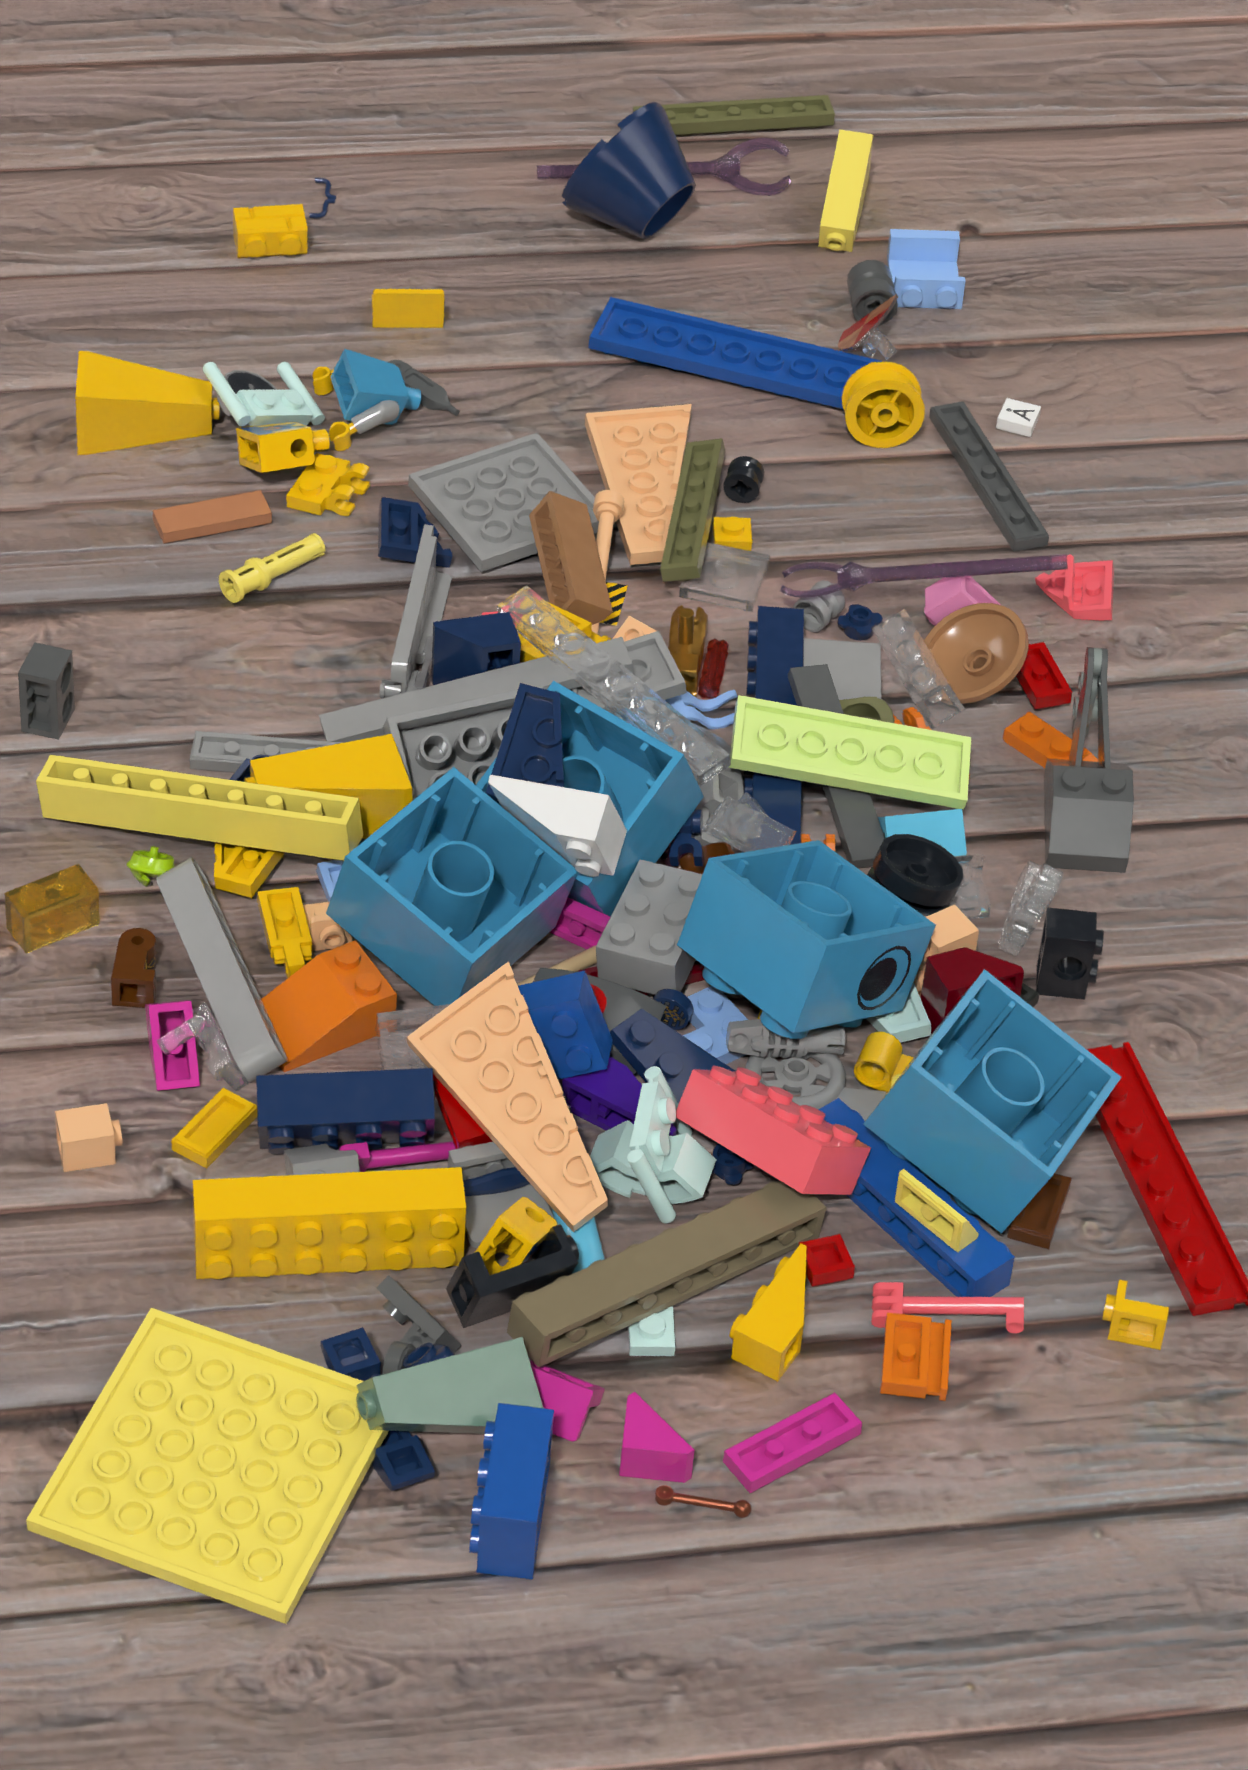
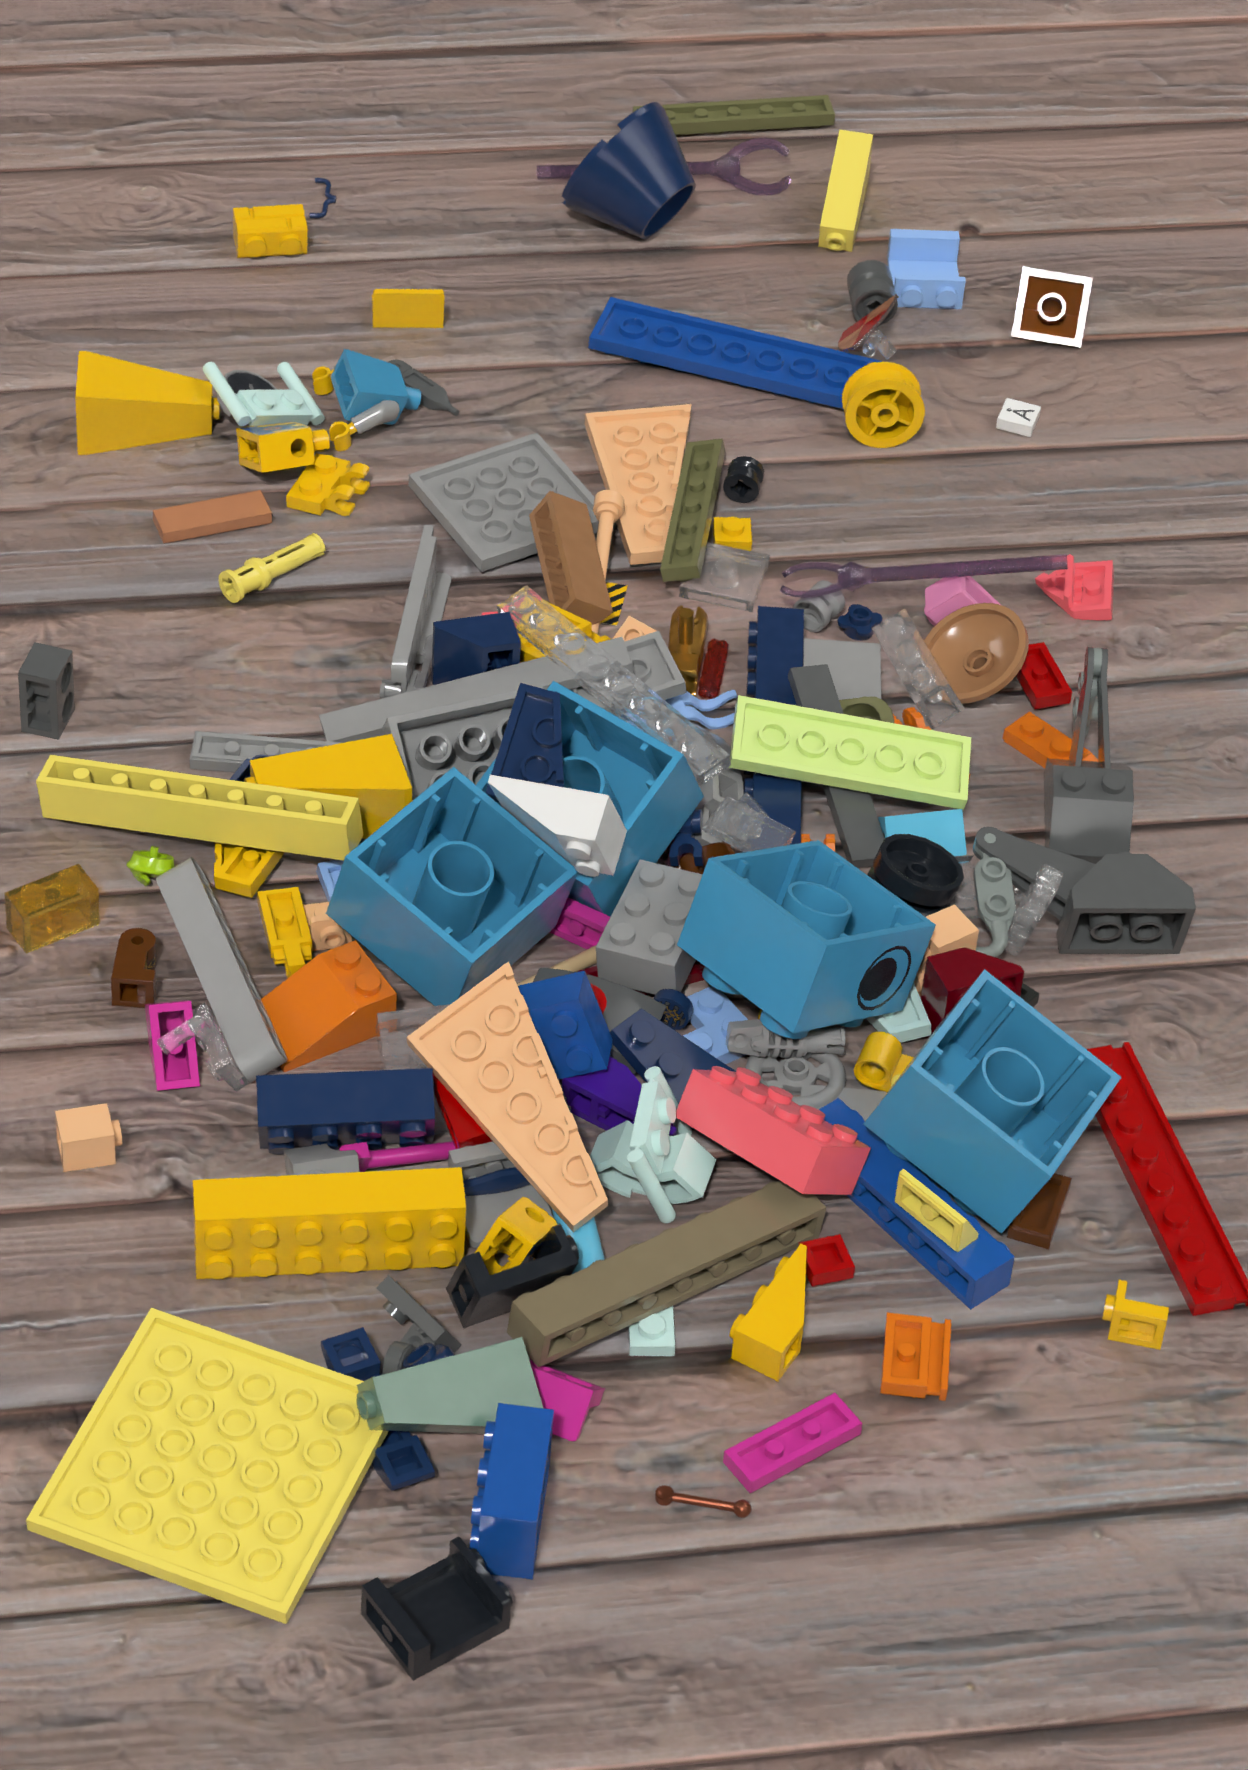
yellow tile [171,1088,258,1169] -> none
dark blue wing [378,497,453,568] -> none
dark pink slope [619,1392,694,1483] -> none
dark blue plate [711,1144,754,1185] -> none
coral hinge [871,1282,1024,1334] -> none
dark grey tile [929,401,1049,552] -> none
black brick [1036,907,1104,1000] -> none
none -> black panel [361,1536,513,1681]
none -> dark grey slope [973,827,1196,957]
none -> dark orange slope [1011,267,1093,348]

